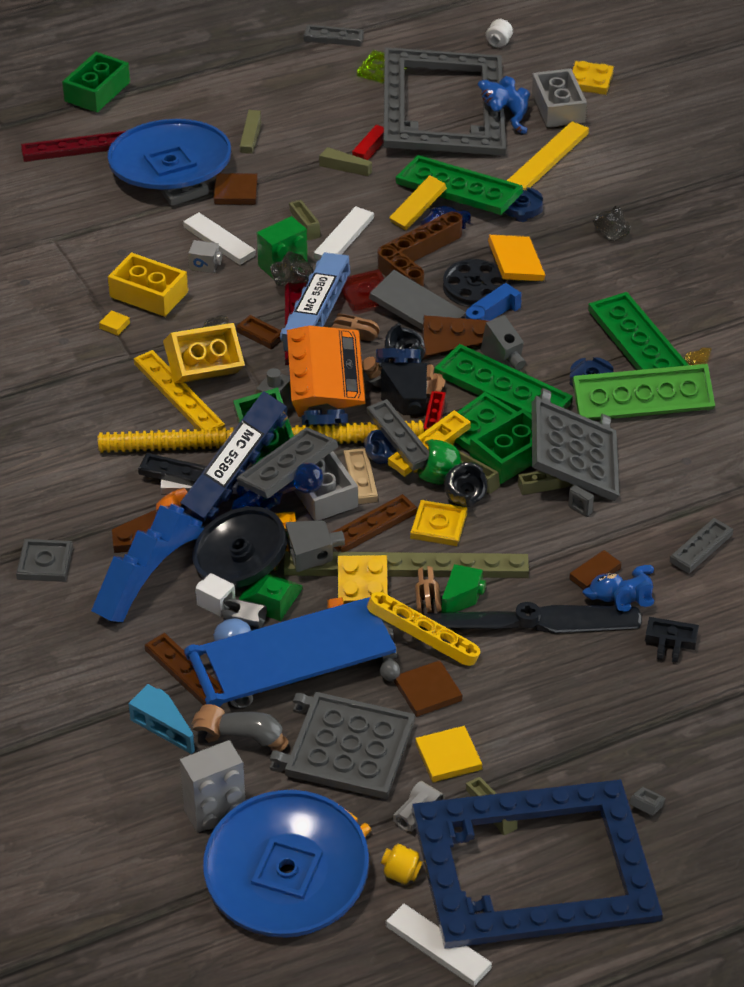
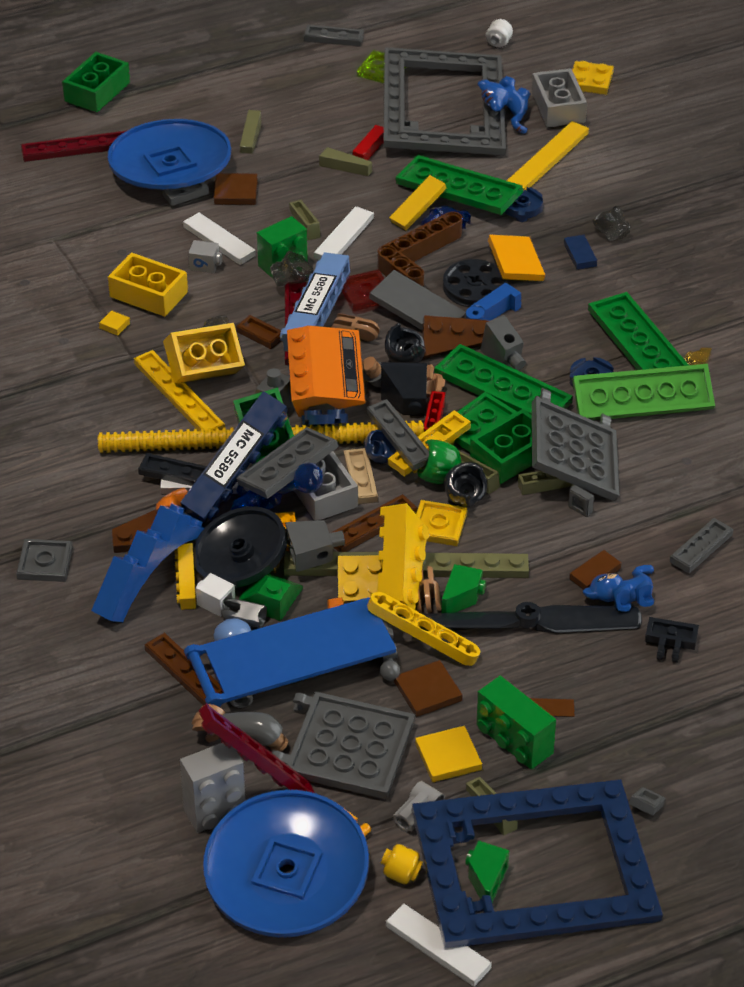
dark azure slope [129,684,195,754] -> none
dark blue plate [376,348,421,363] -> none
none -> yellow piece [175,543,196,610]
none -> dark red plate [198,704,315,793]
none -> yellow wedge [377,503,429,615]
none -> green slope [465,840,509,902]
none -> green brick [476,675,556,770]
none -> reddish brown sticker [530,698,575,716]
none -> dark blue tile [564,235,597,270]

